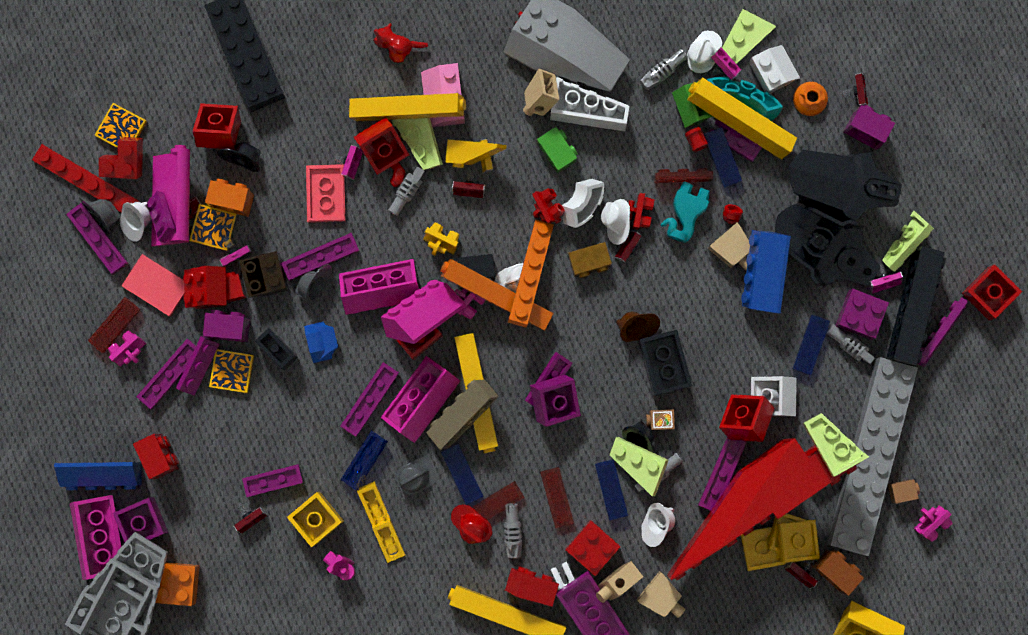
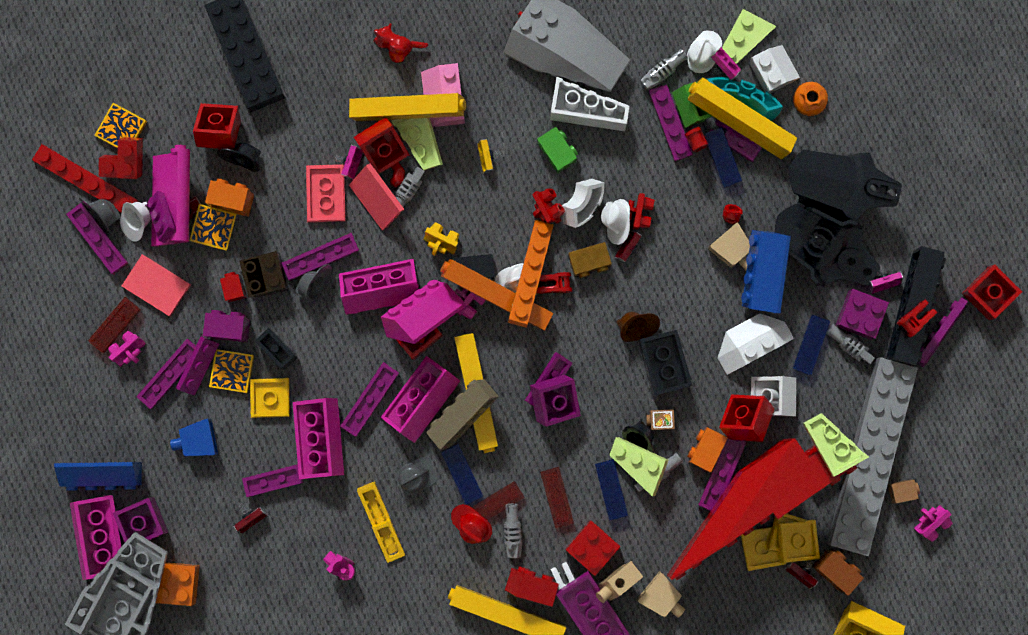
red brick [133,434,179,479] -> none
red brick [183,266,227,309] -> none
dark pink piece [219,237,251,266] -> none
yellow brick [287,492,344,548] -> none
blue slope [304,322,338,363] -> none
clear blue plate [341,431,388,491] -> none
yellow slope [446,140,507,168] -> none
dark red piece [453,171,485,198] -> none
tan torso [523,69,559,116] -> none
white piece [642,503,675,547] -> none
clear red plate [654,168,713,183] -> none
teal hips [661,182,710,243] -> none
dark red piece [841,73,869,106] -> none
magenta brick [843,105,895,150] -> none
yellowish green wing [882,211,934,272] -> none
none -> blue torso [170,418,218,456]
none -> yellow tile [250,378,290,418]
none -> dark pink slope [293,398,344,479]
none -> coral tile [349,164,404,230]
none -> red piece [536,272,573,294]
none -> magenta plate [649,84,693,162]
none -> orange brick [687,427,728,473]
none -> white wedge [718,314,794,375]
none -> red piece [897,299,938,338]

